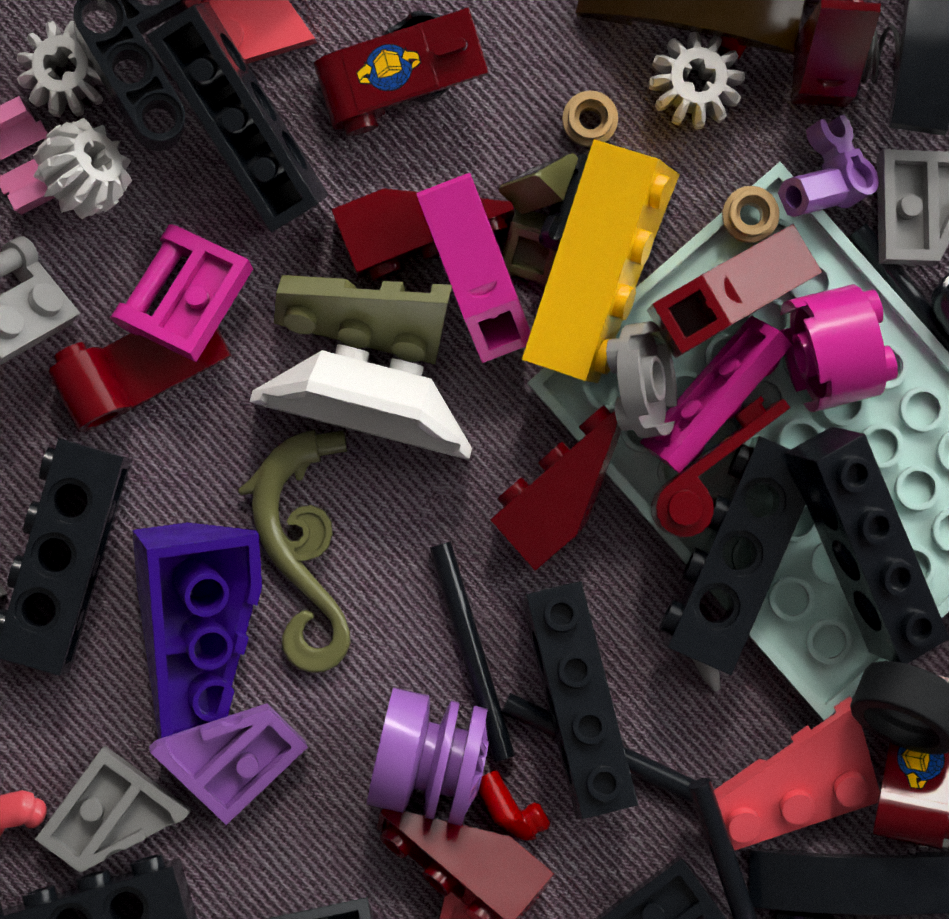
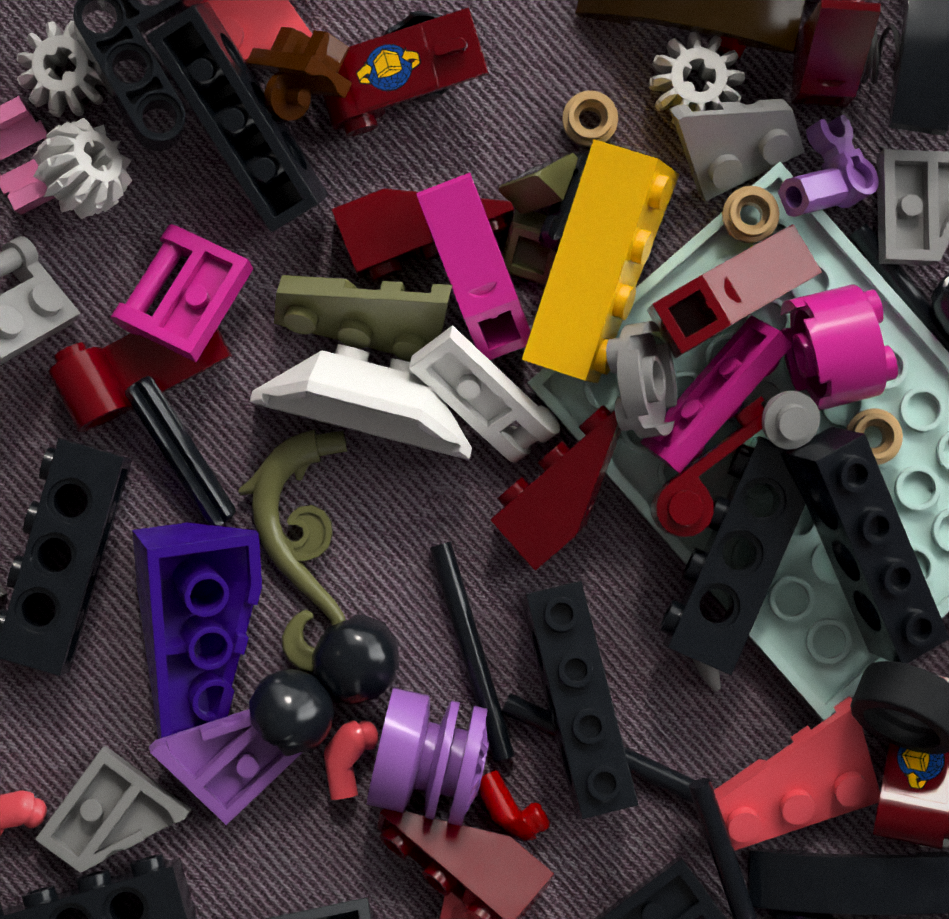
none -> black axle [125,376,236,526]
none -> reddish brown hips [246,27,352,121]
none -> black hair [249,669,335,756]
none -> black hair [312,614,400,705]
none -> coral arm [324,720,379,800]
none -> white plate [409,325,560,463]
none -> light grey wing [670,99,805,202]
none -> light grey plate [762,391,820,449]
none -> tan plate [846,408,903,465]

